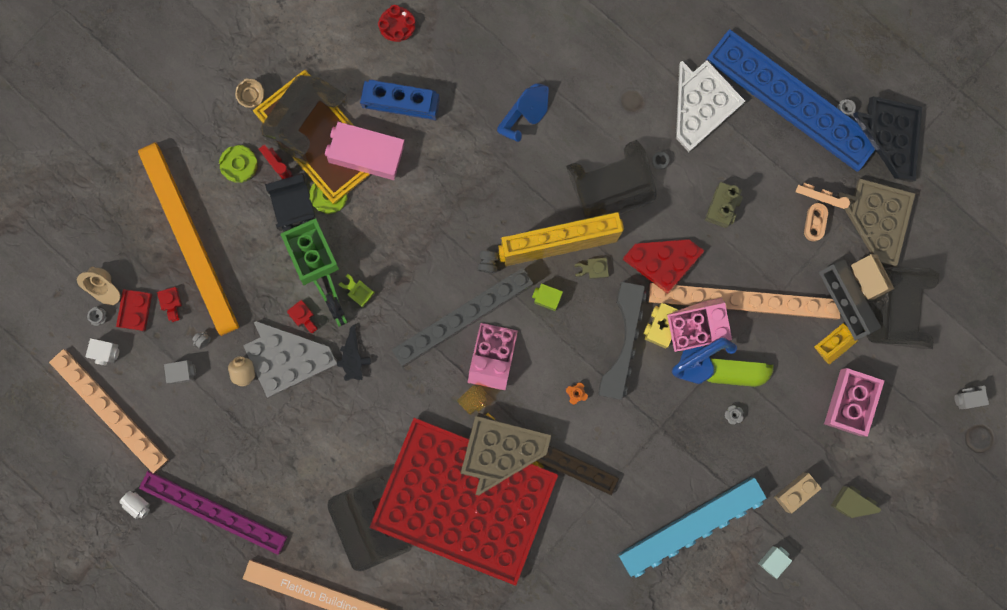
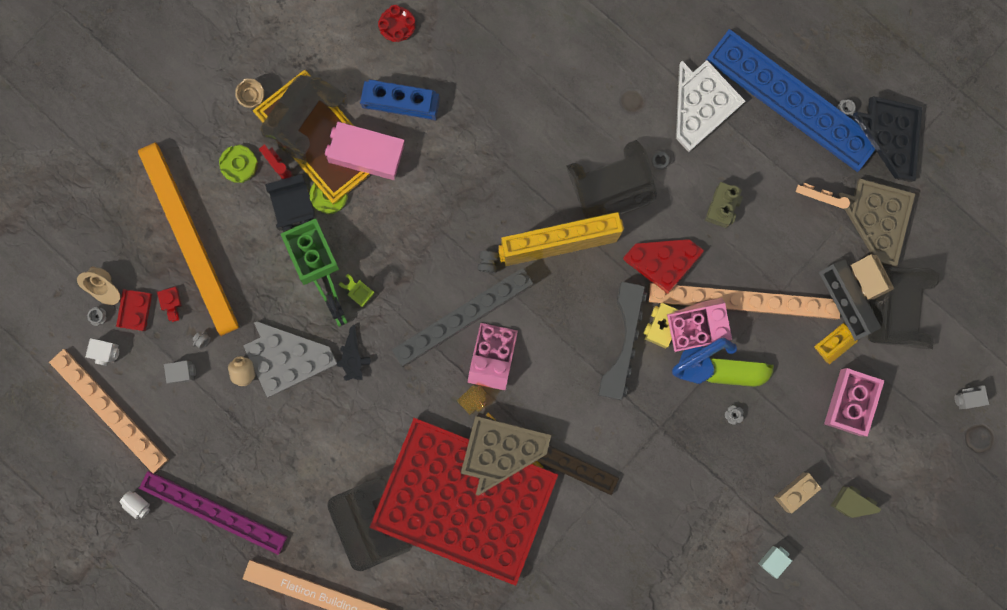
red plate [286,300,318,334] -> none
blue piece [497,83,549,142] -> none
lime brick [532,284,563,311] -> none
orange plate [566,383,588,405] -> none
olive plate [574,258,609,279] -> none
medium azure brick [618,477,767,578] -> none
light nougat plate [804,203,828,242] -> none

